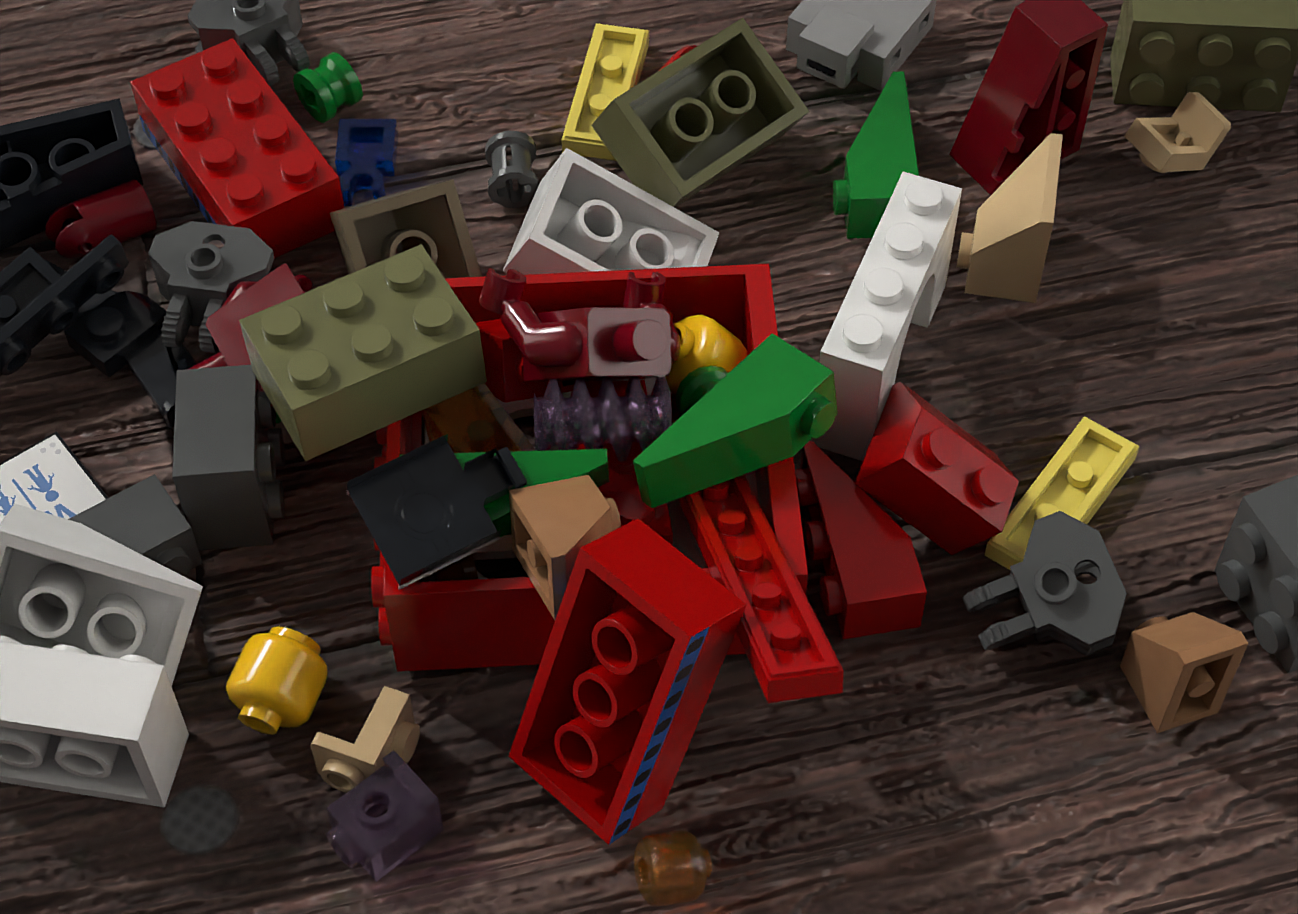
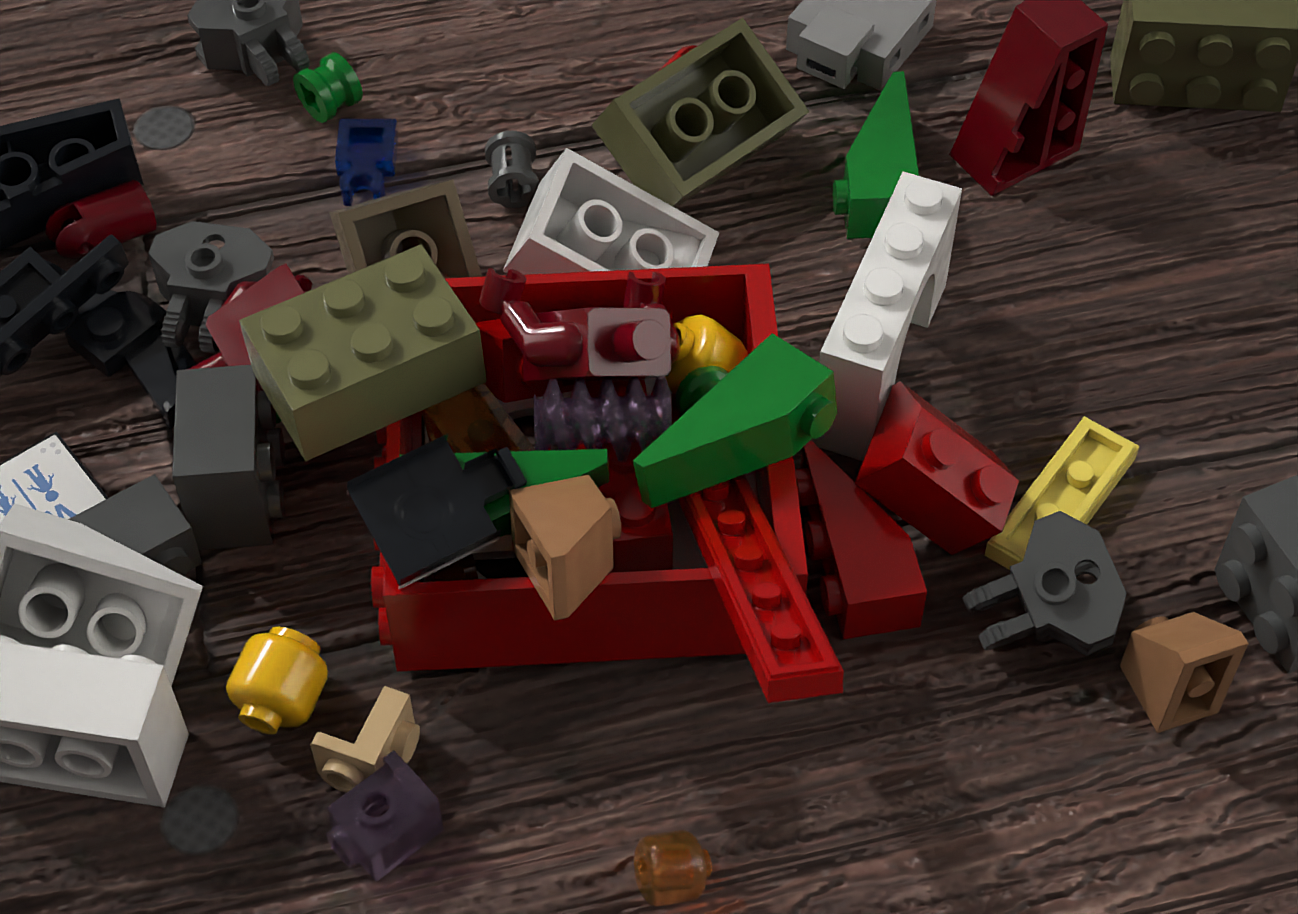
red brick [130,38,344,258] -> none
red brick [508,518,747,845] -> none
light yellow tile [561,23,649,161] -> none
tan slope [956,133,1063,303] -> none
tan bracket [1124,92,1231,173] -> none

